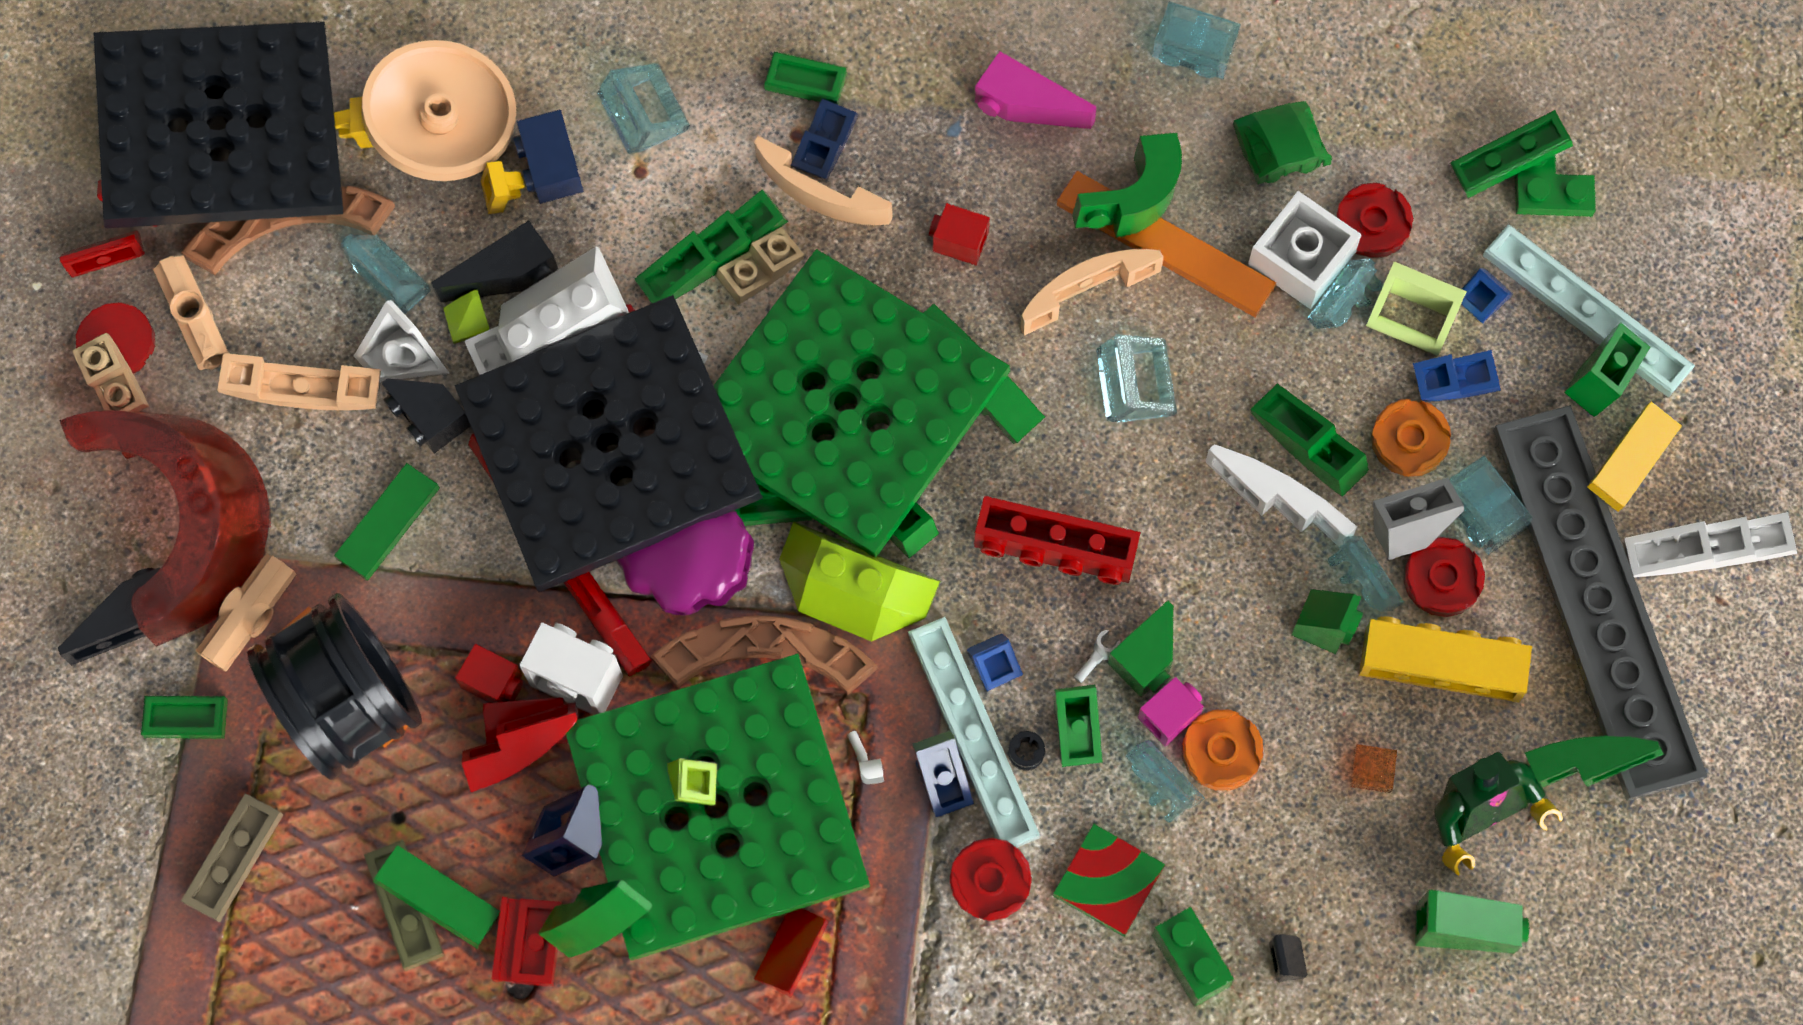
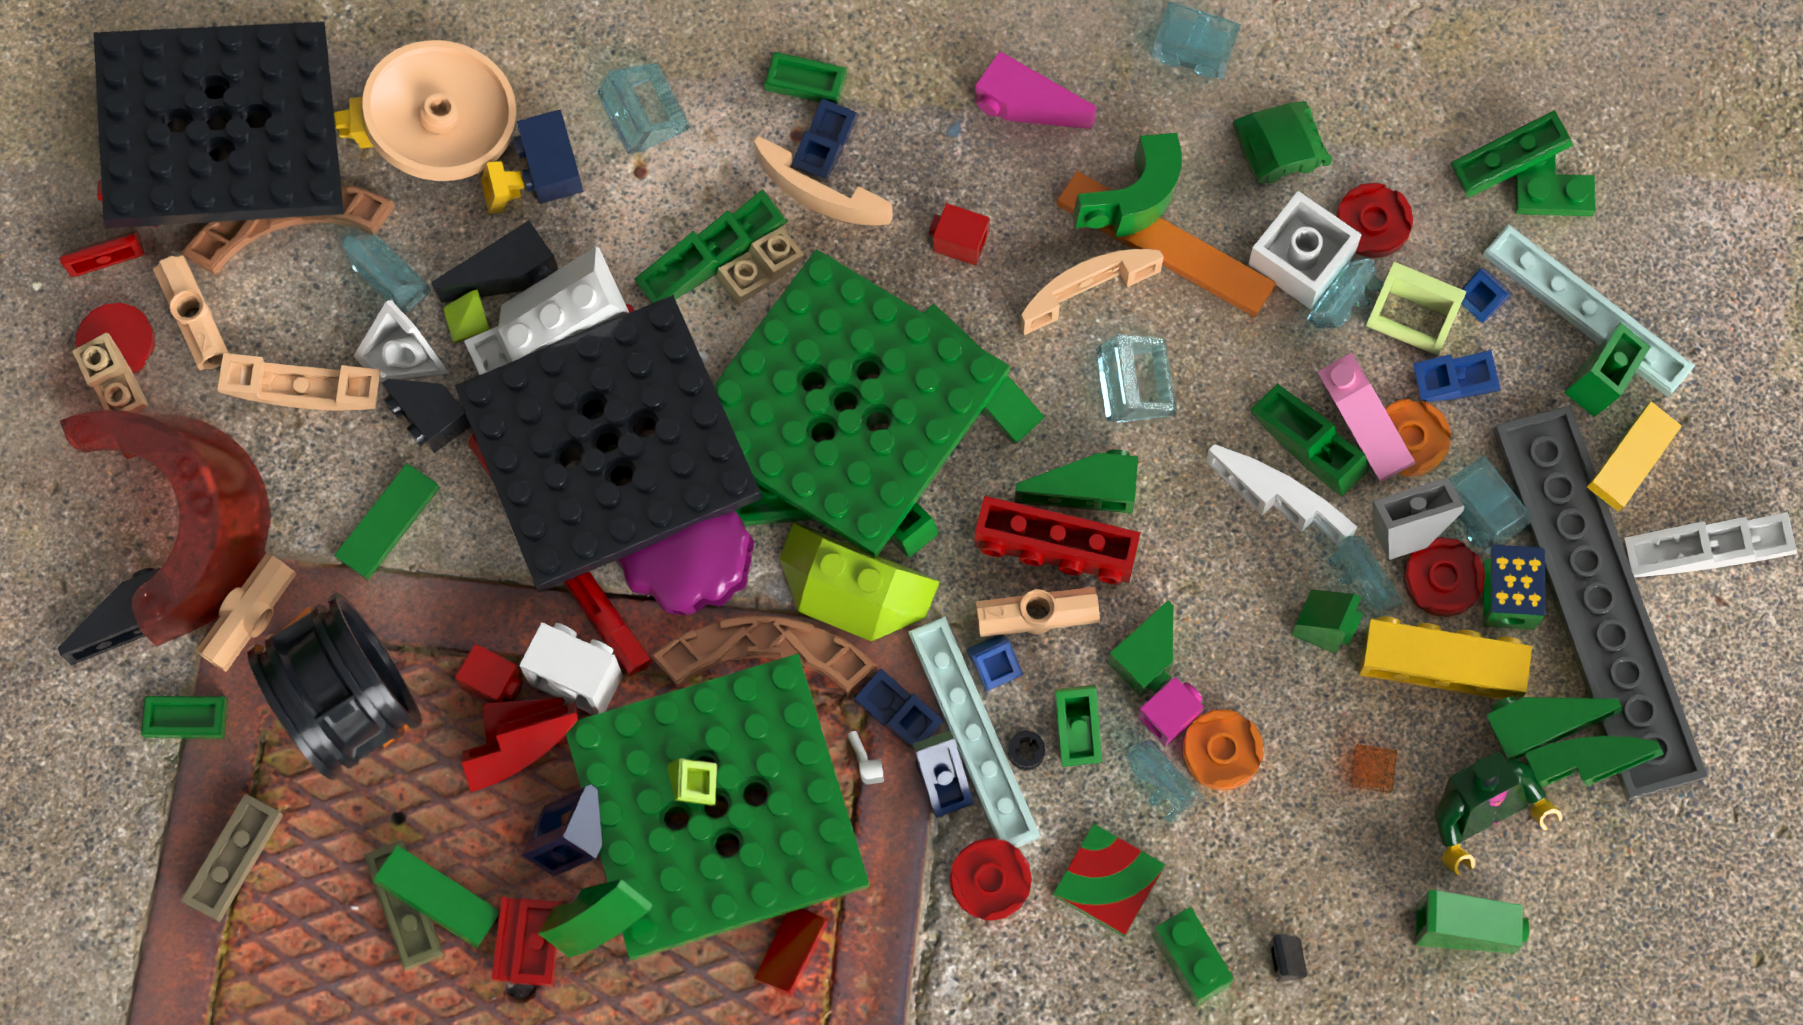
white hand [1074,630,1121,683] -> none
none -> dark blue slope [852,668,944,749]
none -> light nougat piece [975,587,1100,638]
none -> green slope [1014,449,1138,514]
none -> bright pink slope [1317,352,1415,483]
none -> piece [1482,545,1545,630]
none -> green slope [1486,696,1622,760]

